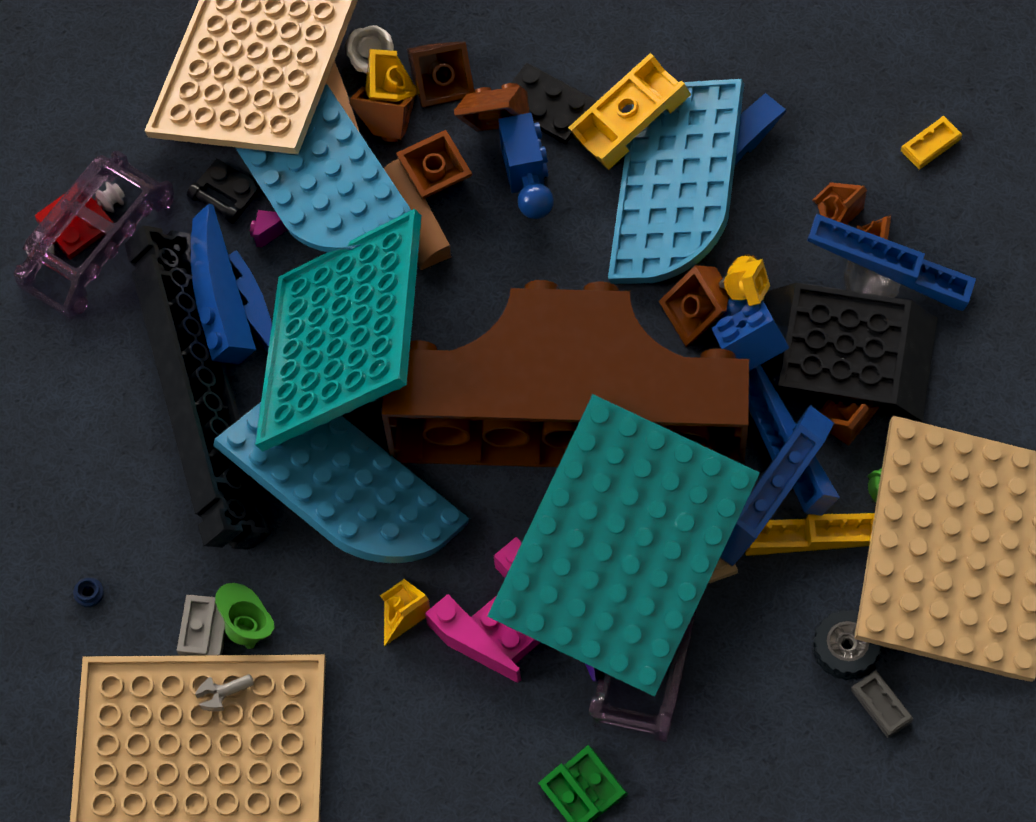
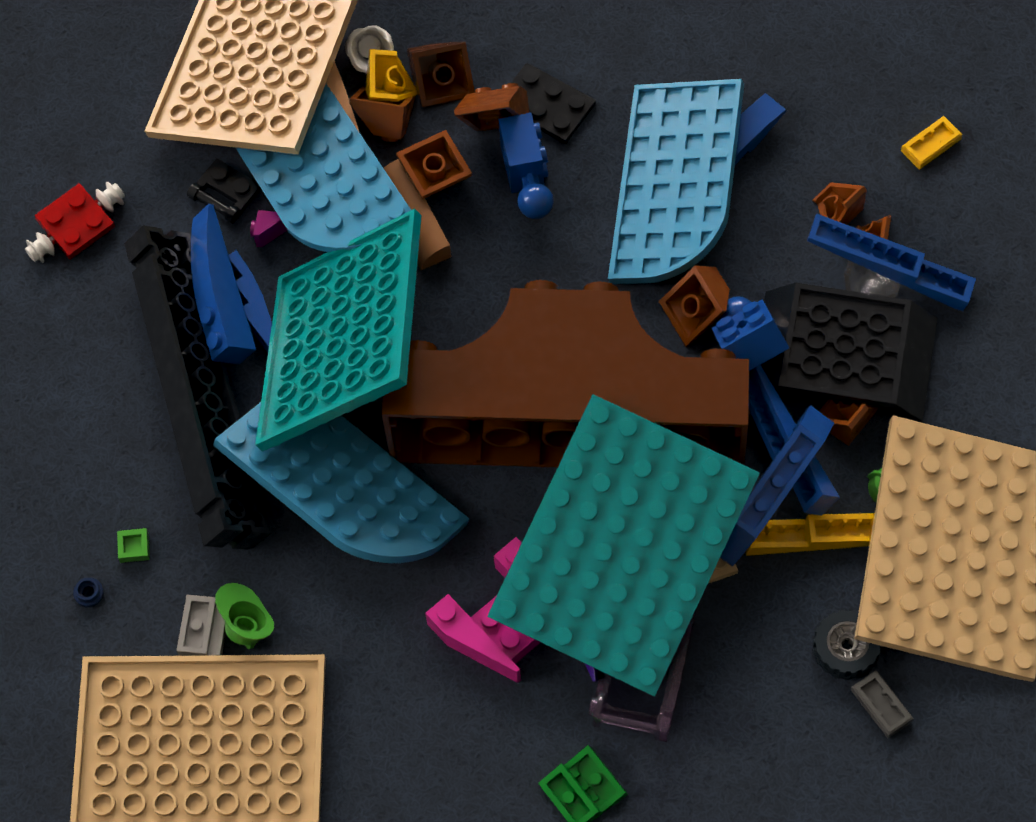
clear purple windscreen [14,150,174,320] -> none
light grey bar [195,674,254,711] -> none
yellow slope [380,579,430,646] -> none
yellow piece [568,53,691,170] -> none
yellow plate [719,254,770,306] -> none
none -> bright green plate [117,528,150,563]

